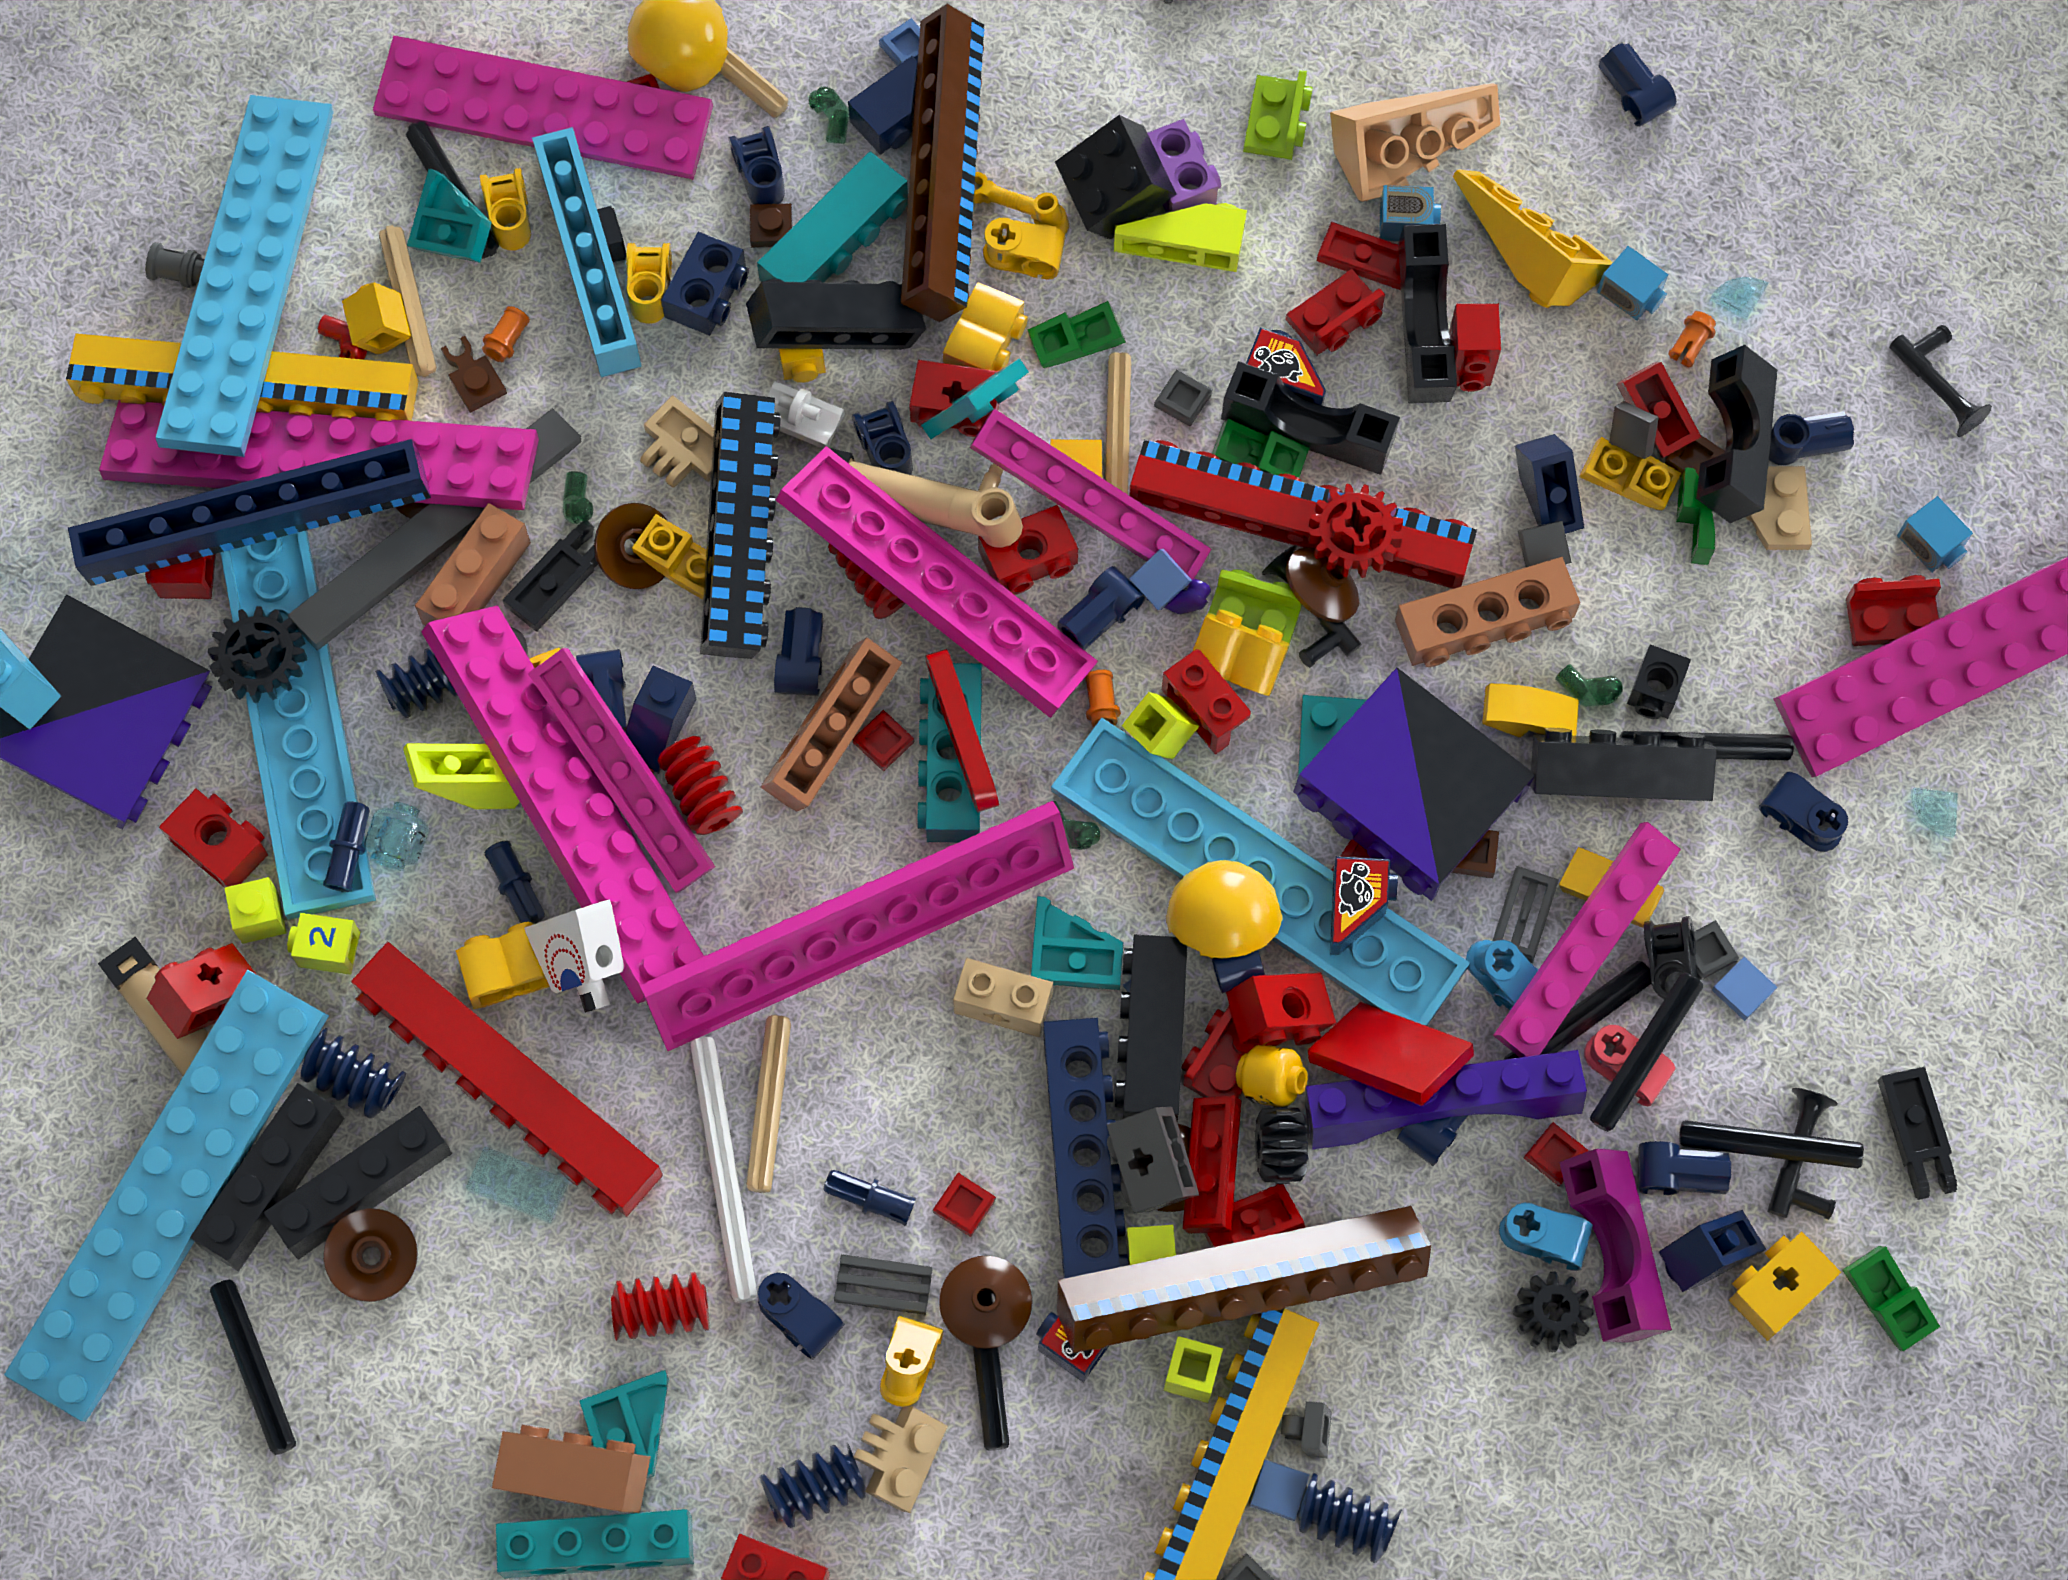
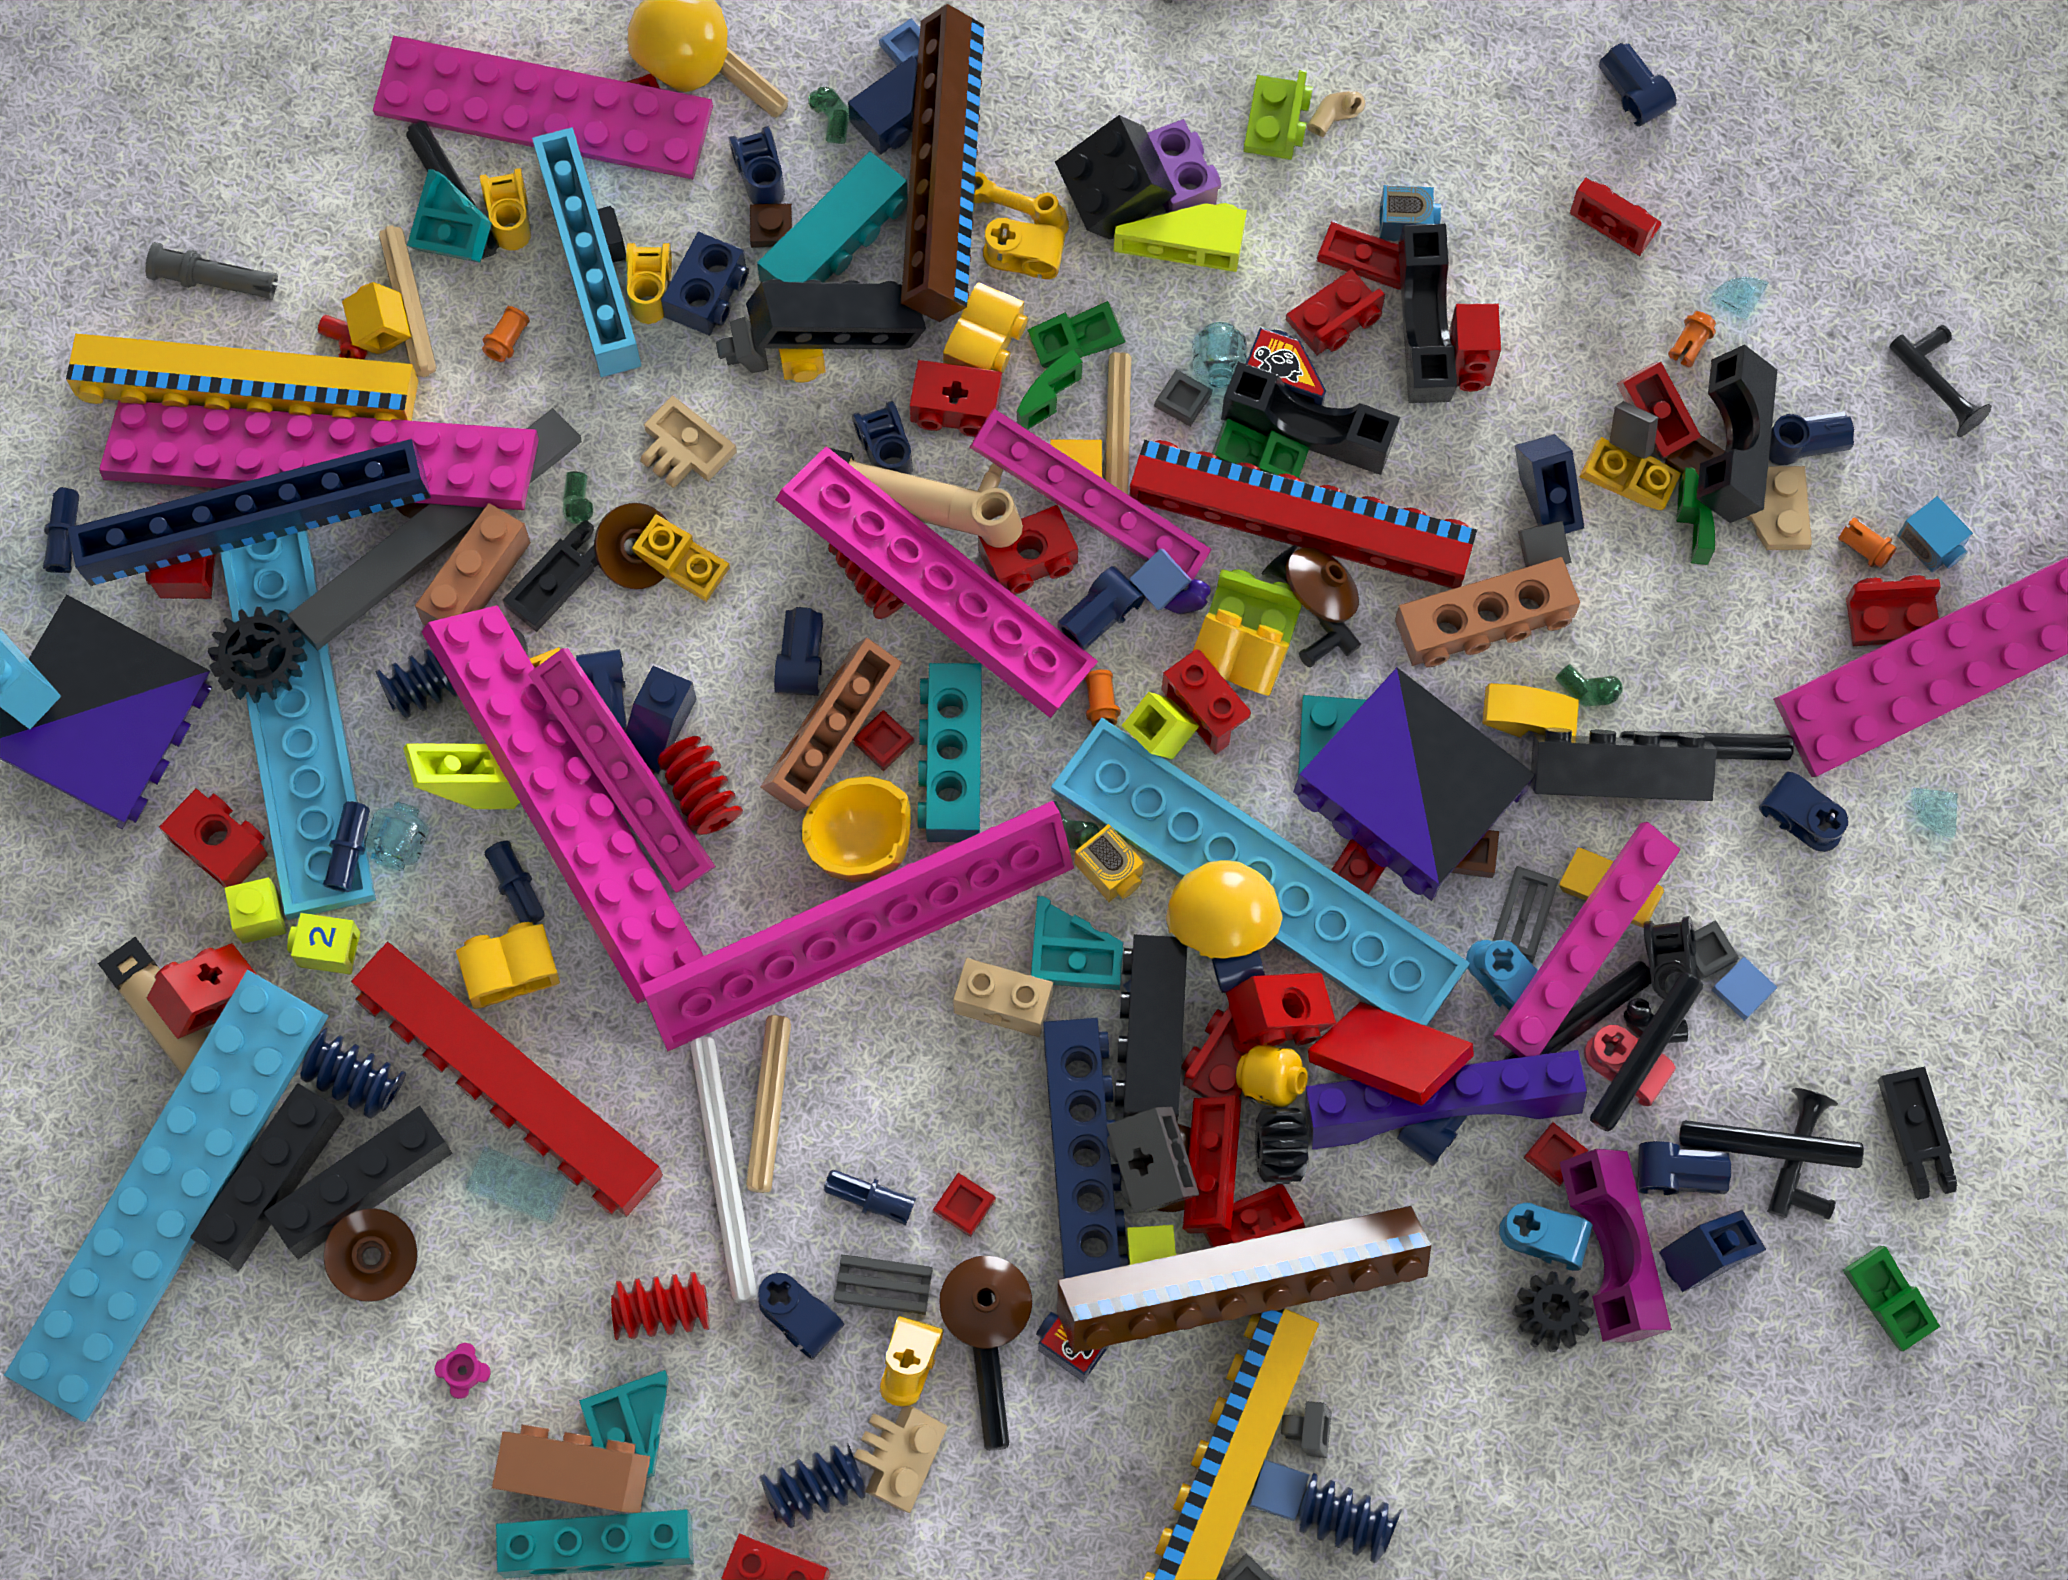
medium azure plate [155,95,333,457] -> none
black axle [210,1279,296,1455] -> none
reddish brown plate [441,336,507,413] -> none
white torso [524,899,624,1013] -> none
black brick [700,391,781,659] -> none
white hips [768,381,845,449] -> none
teal wing [921,358,1029,440] -> none
red beam [925,649,999,813] -> none
neon yellow brick [1163,1336,1223,1403] -> none
red gear [1308,484,1403,578] -> none
light nougat wedge [1330,83,1500,202] -> none
slope [1330,856,1398,955] -> none
yellow wedge [1453,170,1613,308] -> none
dark azure brick [1597,246,1669,321] -> none
black brick [1627,644,1691,719] -> none
yellow brick [1729,1231,1841,1341] -> none
none -> dark blue axle [43,487,79,573]
none -> dark pink plate [434,1343,491,1399]
none -> dark grey tile [716,317,769,373]
none -> yellow cylinder [802,776,911,883]
none -> green slope [1017,349,1083,430]
none -> brick [1074,824,1144,902]
none -> clear light blue head [1192,322,1248,388]
none -> tan arm [1307,91,1365,137]
none -> red bracket [1569,177,1662,256]
none -> black arm [1624,998,1688,1043]
none -> orange pin [1838,517,1897,569]

